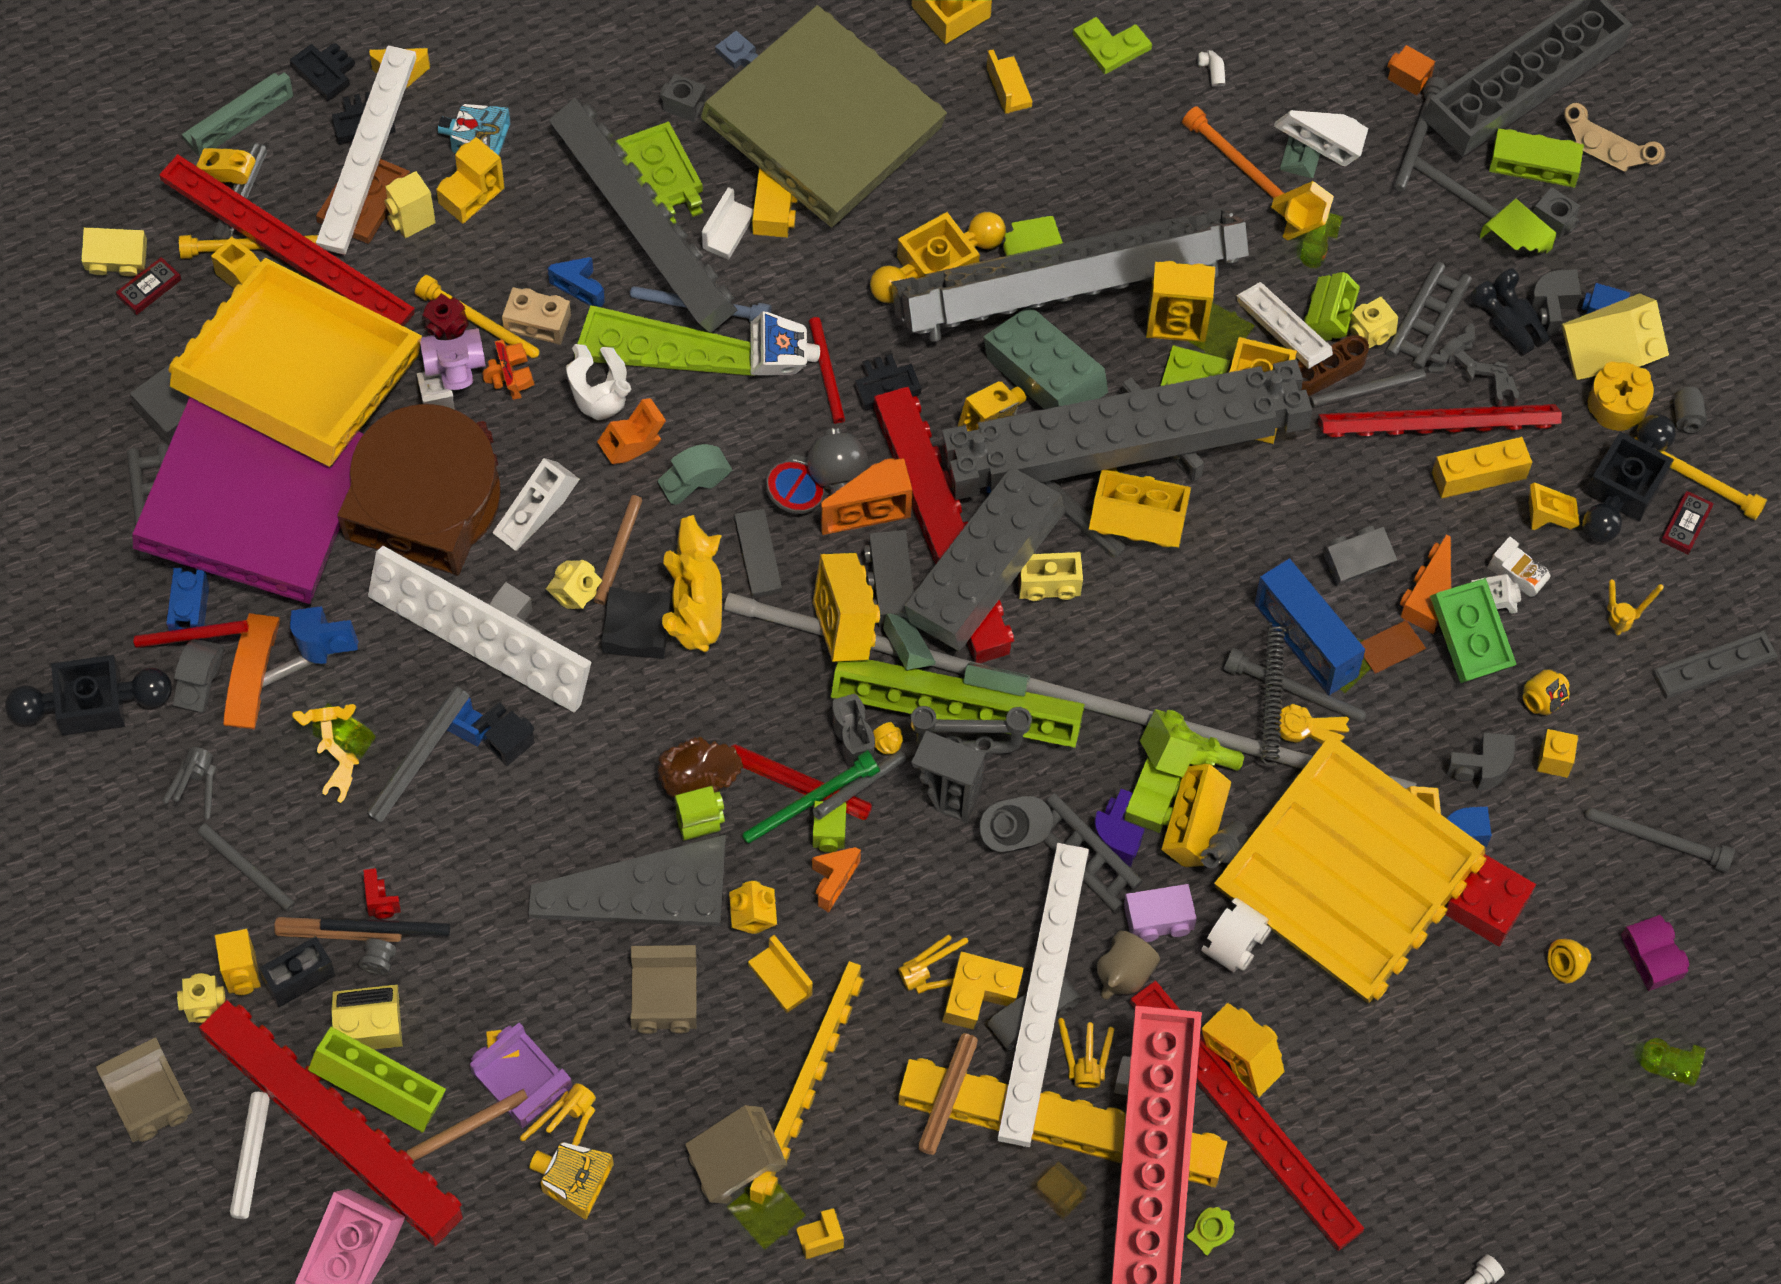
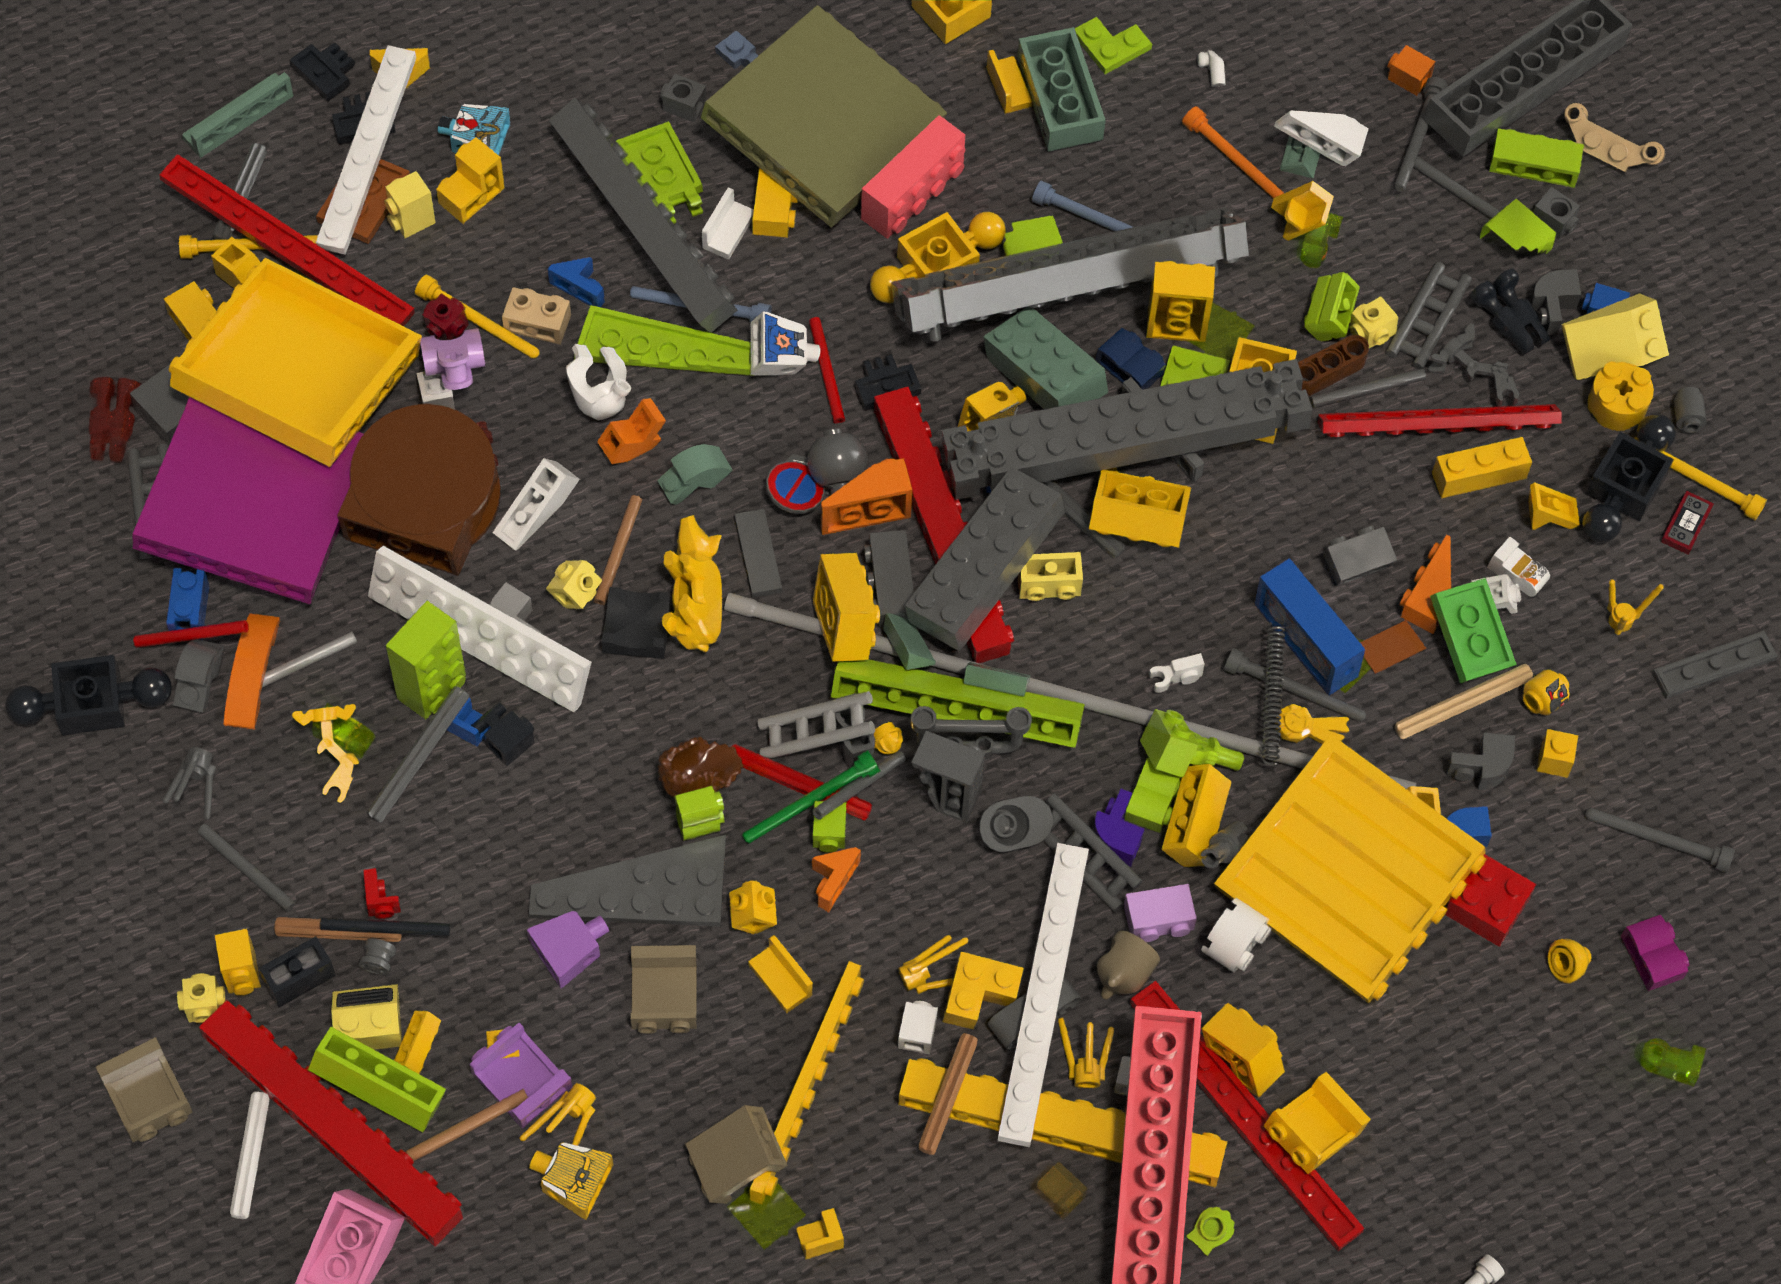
light yellow brick [82,228,147,276] -> none
tile [116,257,182,315] -> none
yellow leg [196,148,256,185] -> none
blue brick [290,606,358,664] -> none
orange hips [482,339,535,400] -> none
white tile [1237,282,1333,369] -> none
none -> clear red piece [88,377,142,462]
none -> yellow brick [164,281,217,341]
none -> lime brick [386,601,466,720]
none -> yellow piece [394,1011,441,1074]
none -> medium lavender torso [527,911,609,988]
none -> light grey bar [758,691,875,759]
none -> coral brick [861,115,966,239]
none -> white brick [898,1001,938,1054]
none -> sand green brick [1017,27,1106,151]
none -> sand blue piece [1032,180,1132,231]
none -> dark blue brick [1095,328,1166,390]
none -> white plate [1149,653,1205,693]
none -> yellow panel [1264,1072,1371,1174]
none -> tan axle [1394,664,1533,739]

